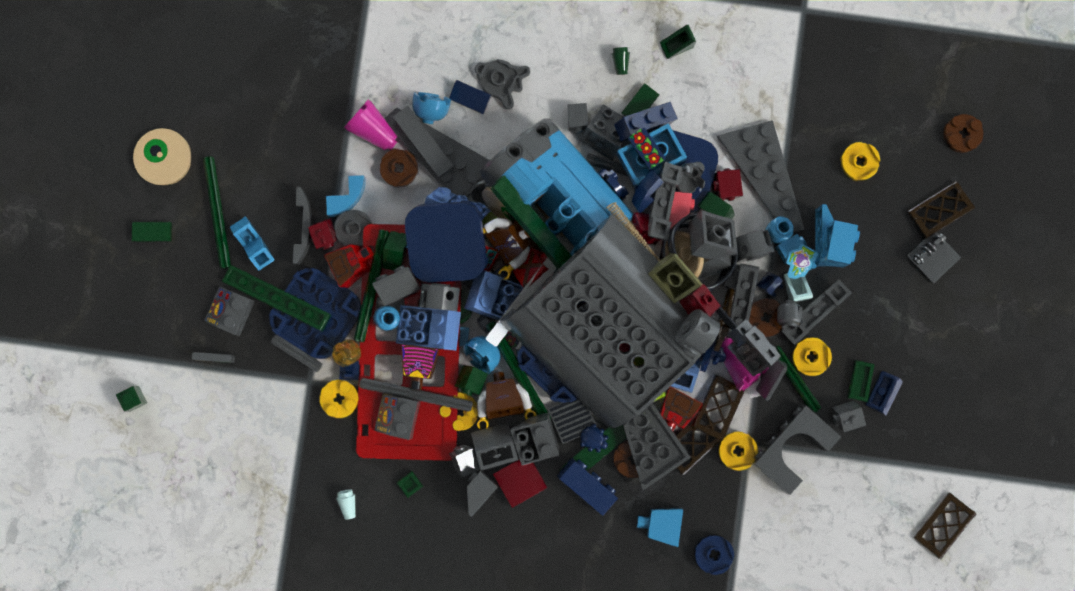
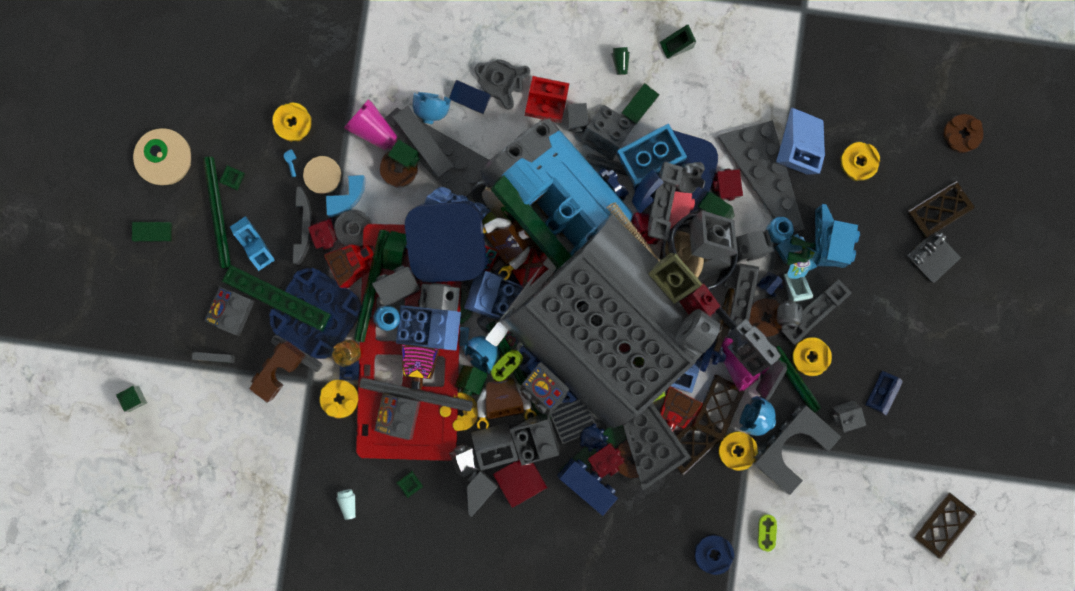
dark blue brick [614,101,678,142] -> none
tile [628,127,666,171] -> none
dark azure torso [637,508,683,547] -> none
dark green tile [847,360,875,402] -> none
none -> dark green tile [219,165,245,191]
none -> reddish brown arch [249,341,306,403]
none -> yellow plate [272,102,311,141]
none -> dark azure hand [284,150,297,177]
none -> tan tile [303,156,342,194]
none -> dark green brick [388,139,420,170]
none -> lime beam [491,350,523,381]
none -> dark grey slope [520,362,569,416]
none -> red slope [525,76,570,123]
none -> dark red head [588,443,625,478]
none -> dark azure cylinder [739,396,776,436]
none -> lime beam [757,514,777,552]
none -> medium blue slope [776,108,825,174]
none -> dark green piece [787,235,816,265]

